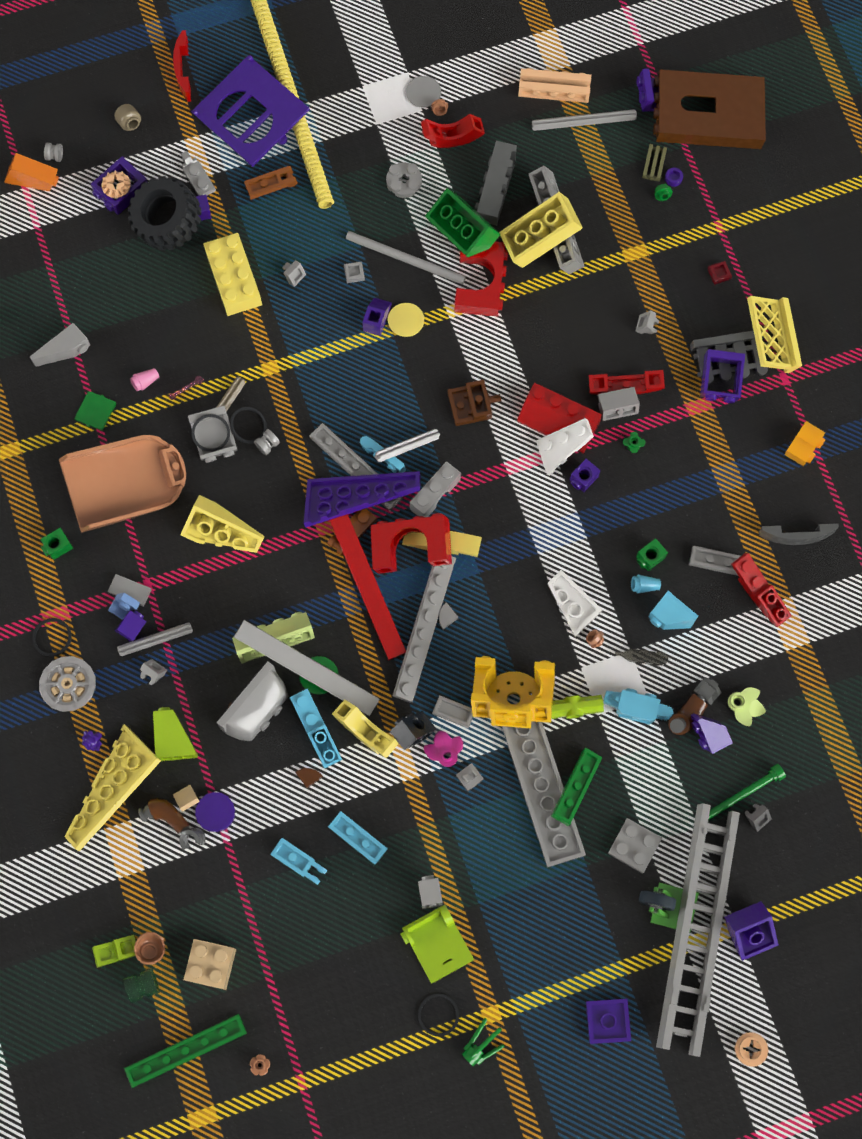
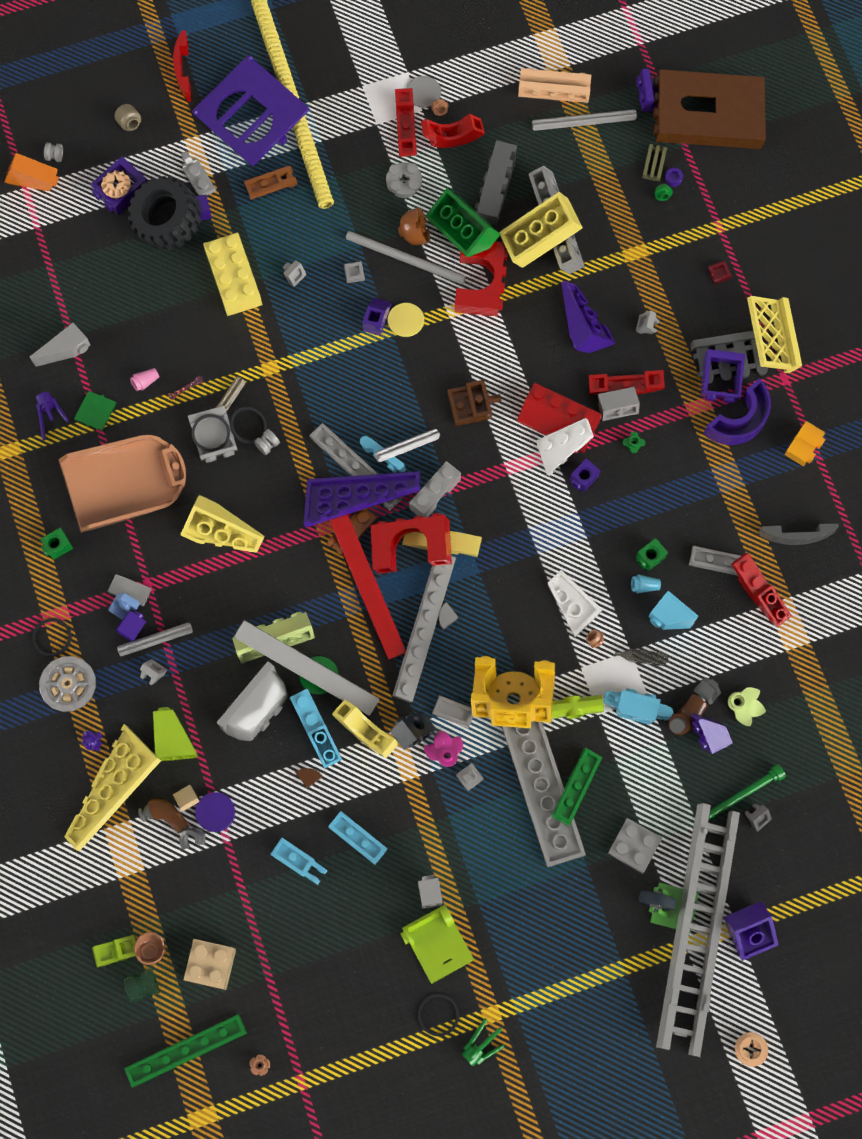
dark purple plate [586,999,631,1044] -> none
none -> dark purple plant [36,392,69,441]
none -> red slope [395,88,417,157]
none -> dark orange cylinder [398,208,430,245]
none -> dark purple wedge [561,281,615,353]
none -> dark purple brick [704,378,771,445]

